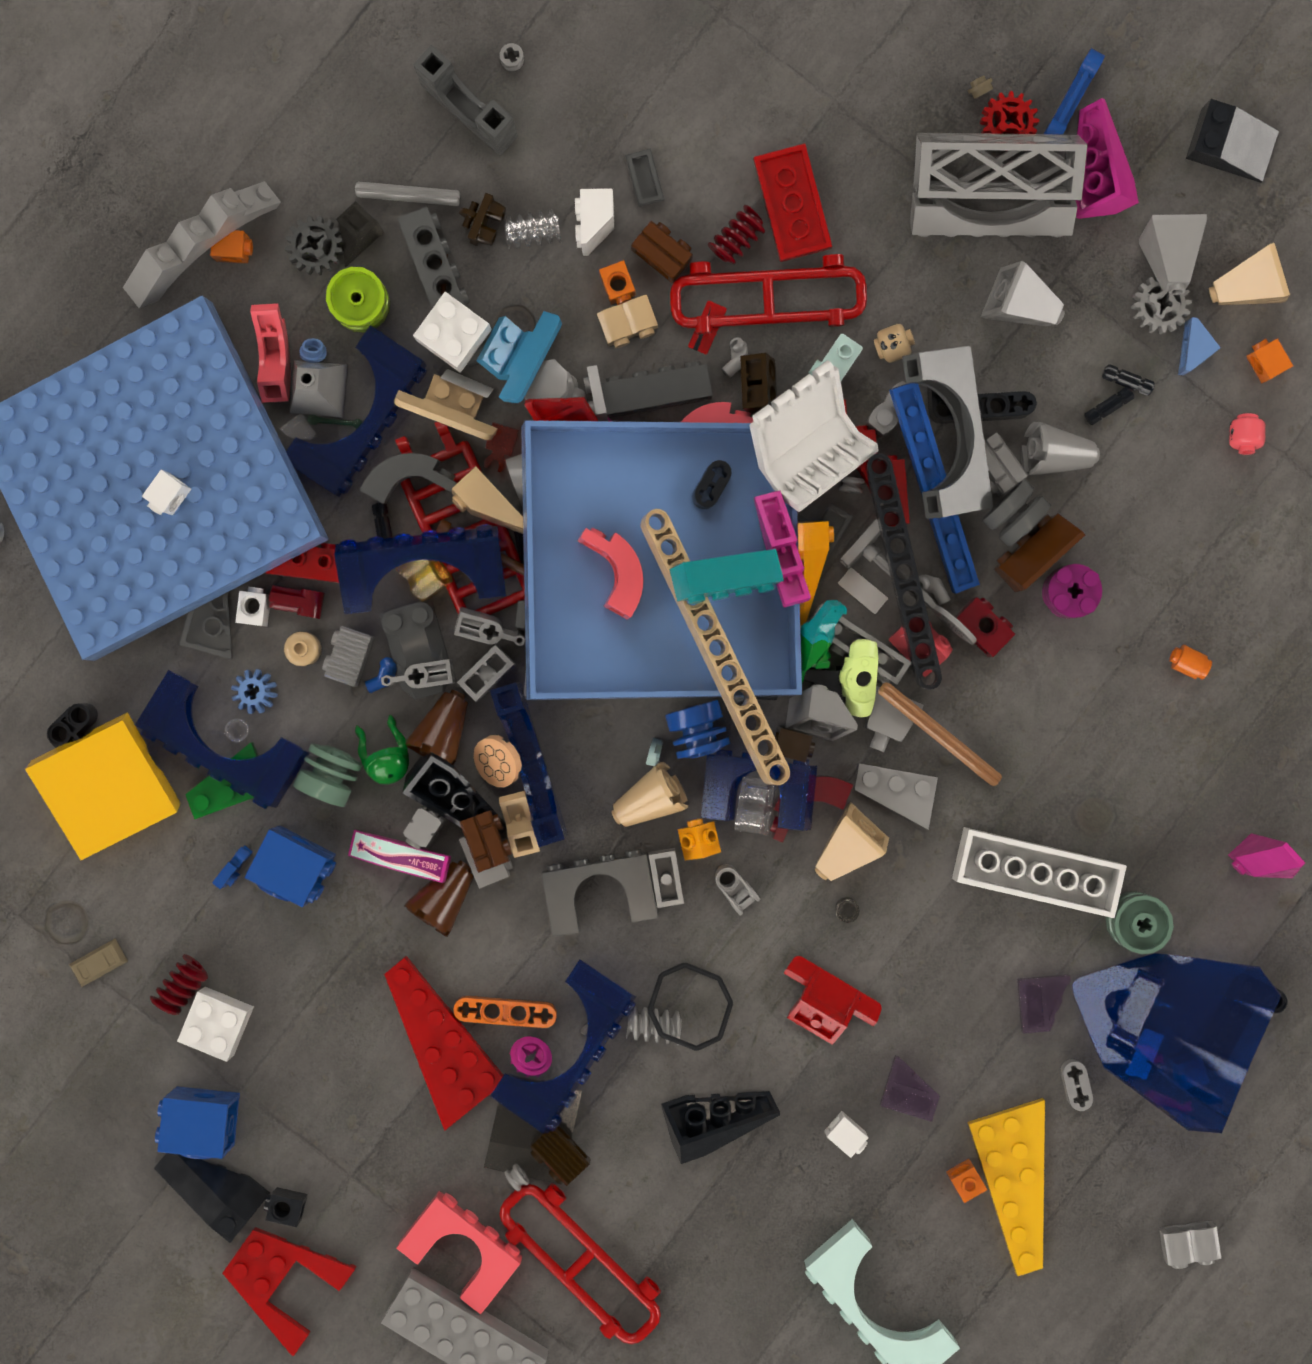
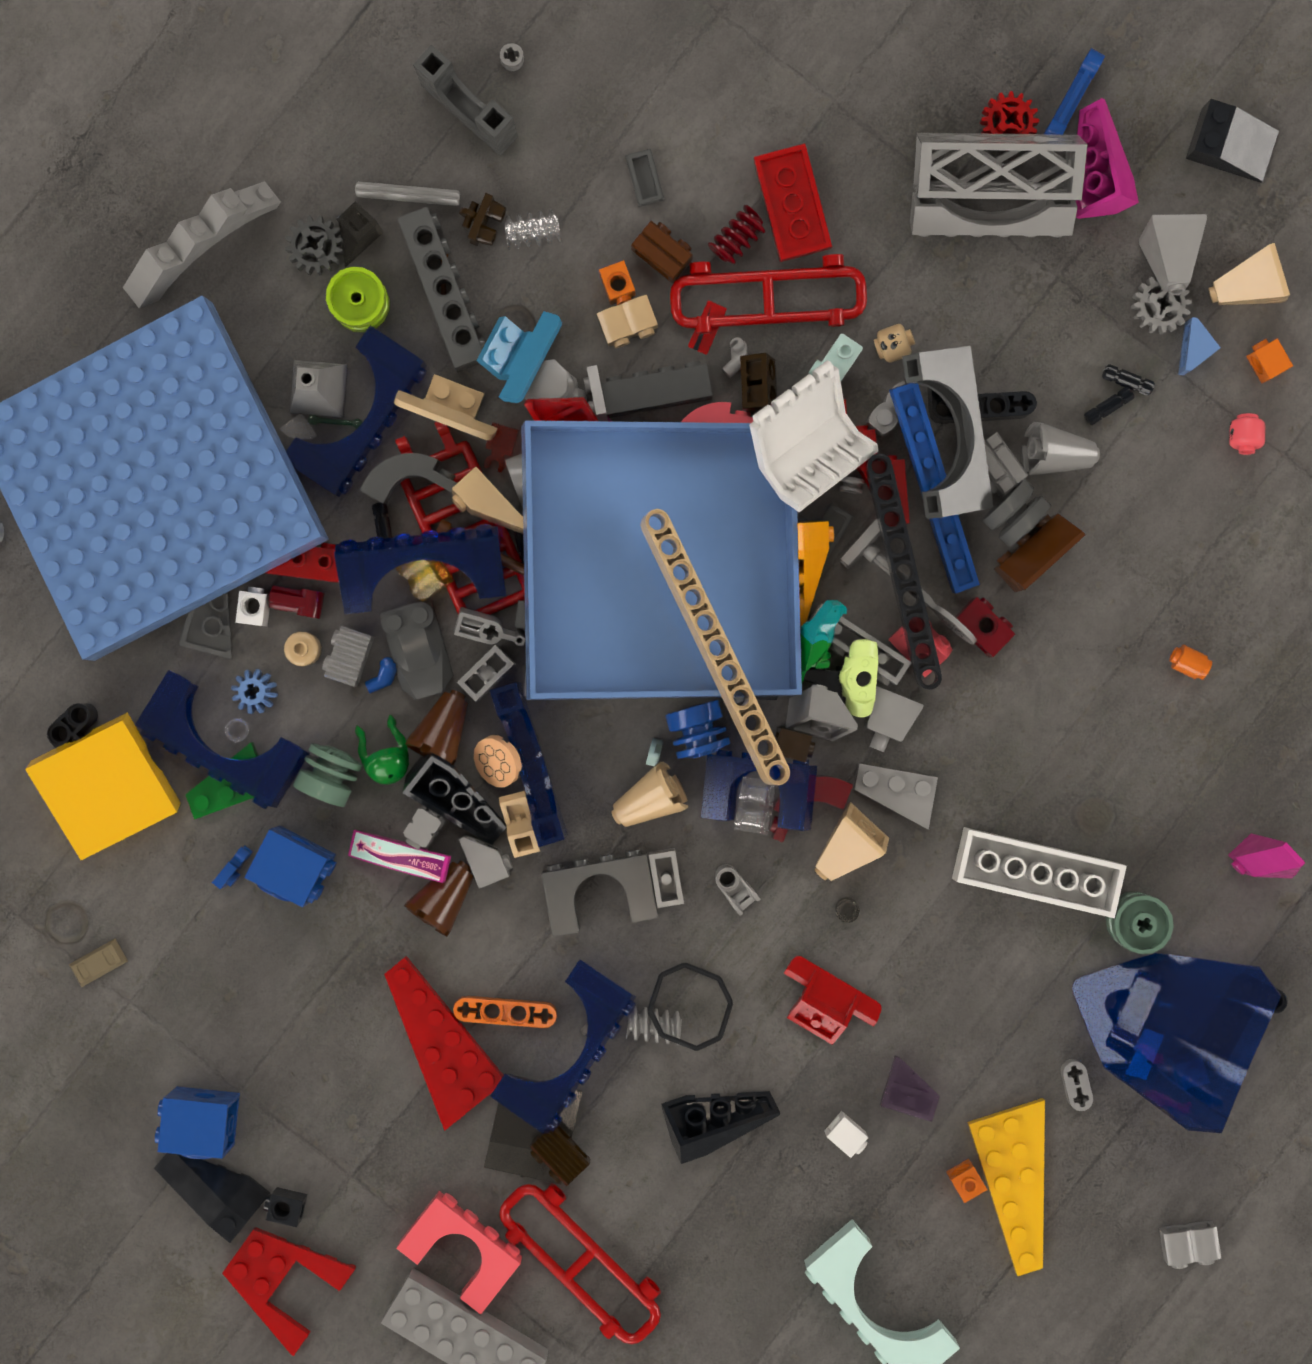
white brick [142,470,191,515] -> none
dark red piece [150,954,208,1015] -> none
white brick [177,987,254,1062] -> none
orange brick [210,230,253,263] -> none
coral arch [250,303,291,403] -> none
medium blue plate [300,338,327,363] -> none
light grey piece [381,659,456,688] -> none
white brick [413,292,492,373] -> none
white sticker [441,369,493,398] -> none
reddish brown brick [459,810,513,873] -> none
light grey bush [504,1163,529,1191] -> none
dark pink gear [509,1036,552,1078] -> none
white slope [575,189,614,256] -> none
coral arch [577,528,643,620] -> none
teal brick [669,549,784,604] -> none
light orange brick [677,818,721,861] -> none
black beam [692,460,732,509] -> none
dark pink slope [754,490,811,608] -> none
white sticker [838,568,888,614] -> none
medium nougat axle [878,682,1002,786] -> none
light grey arm [919,574,951,605] -> none
dark tan plate [967,75,993,99] -> none
light grey slope [981,261,1065,326] -> none
clear purple wing [1017,975,1071,1034] -> none
magenta brick [1042,564,1102,619] -> none

